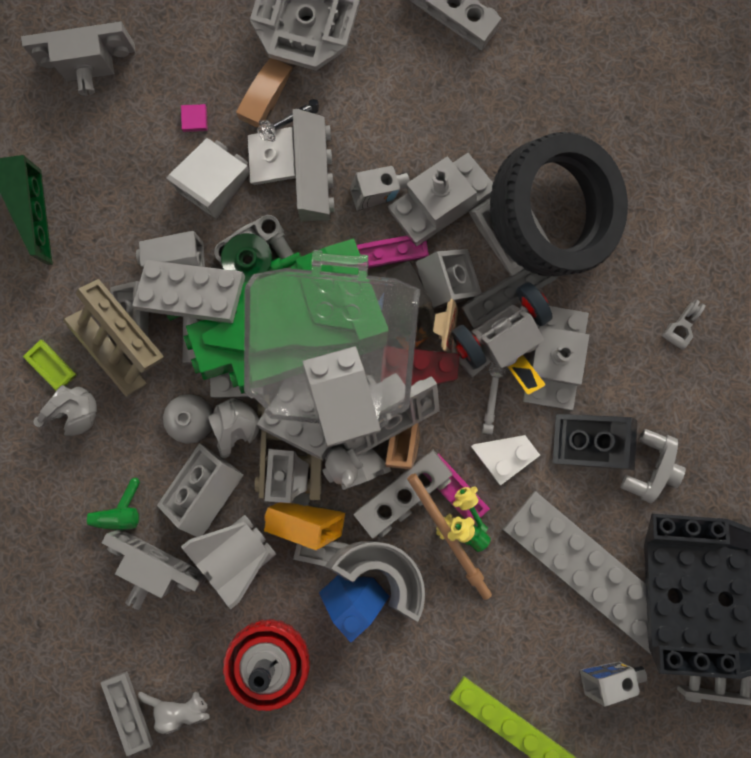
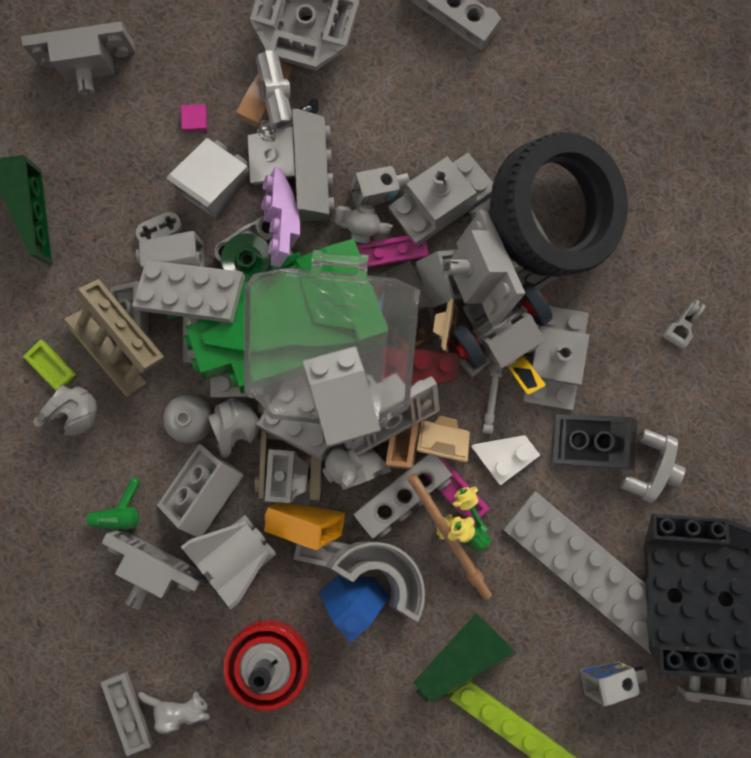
none -> light grey beam [136,212,183,241]
none -> light grey piece [256,50,293,130]
none -> lavender slope [261,167,300,267]
none -> light grey piece [334,204,393,243]
none -> dark green slope [413,614,518,702]
none -> tan piece [417,416,470,463]
none -> light grey brick [442,210,525,324]

